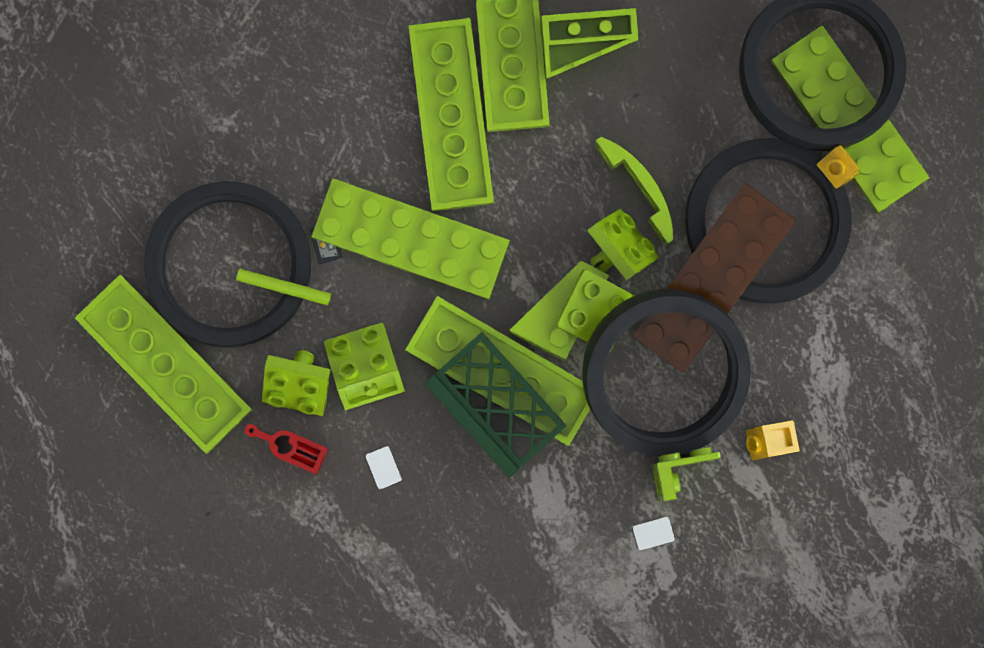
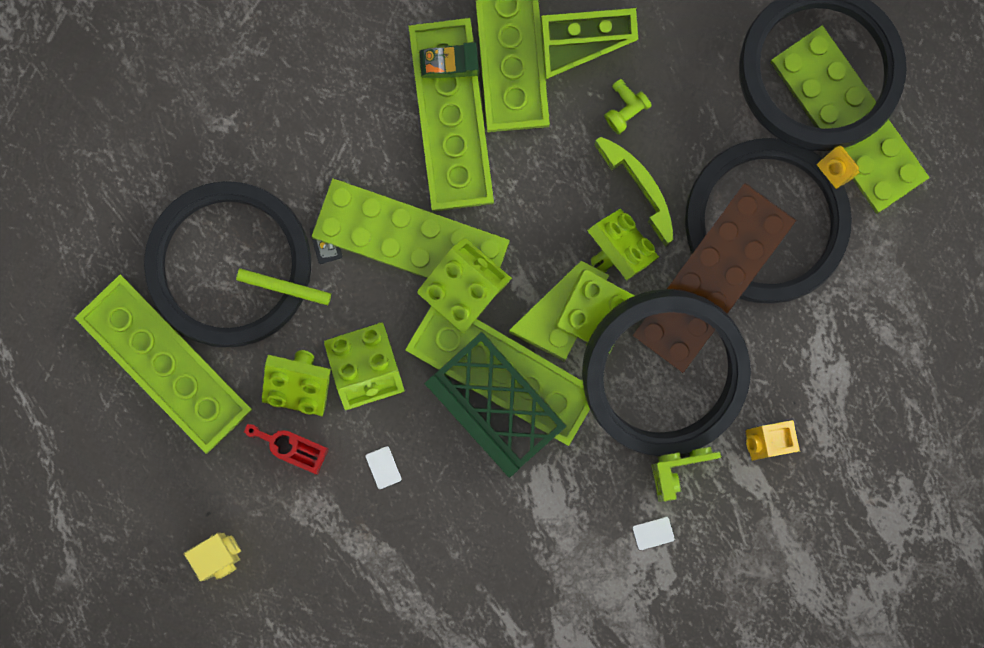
none -> light yellow brick [184,533,241,581]
none -> lime bracket [417,237,512,333]
none -> dark green leg [419,42,479,79]
none -> lime piece [604,79,652,135]

